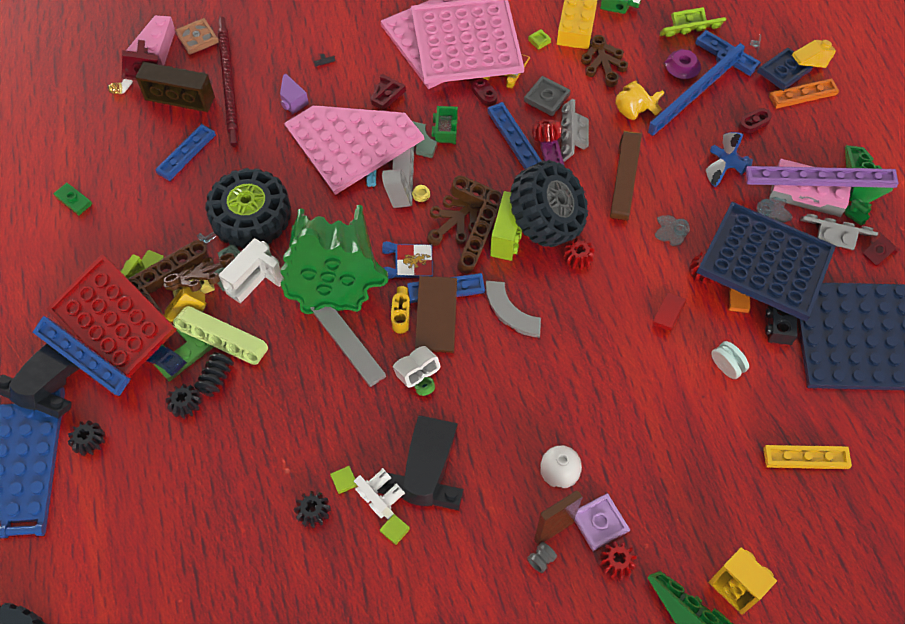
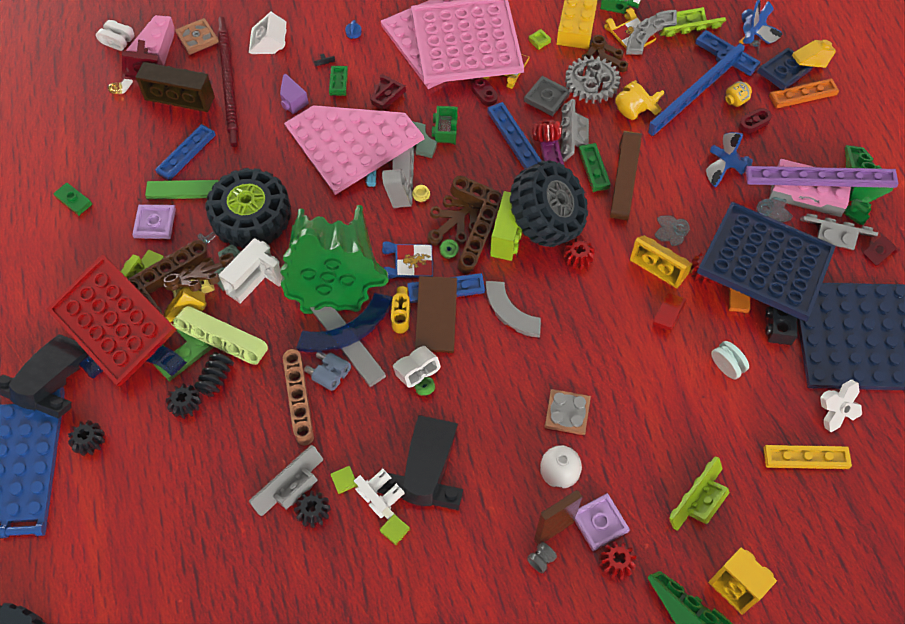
blue plate [33,316,131,396] -> none
magenta piece [664,49,701,79] -> none
none -> white brick [96,20,135,51]
none -> lavender plate [132,205,176,239]
none -> bright green tile [145,180,219,199]
none -> white slope [249,12,287,54]
none -> light grey bracket [249,445,323,516]
none -> nougat beam [283,349,314,446]
none -> clear blue tile [296,293,393,352]
none -> sand blue piece [304,351,351,391]
none -> green plate [329,66,348,96]
none -> blue tile [345,20,362,39]
none -> bright green tile [439,239,459,258]
none -> light grey piece [545,389,591,435]
none -> light grey gear [565,56,621,104]
none -> green plate [579,143,611,192]
none -> flag [604,8,656,49]
none -> light grey tile [626,10,677,55]
none -> yellow slope [630,235,692,289]
none -> lime bracket [669,456,730,531]
none -> yellow head [725,81,752,107]
none -> blue animal [739,0,783,44]
none -> white plant [820,380,862,432]

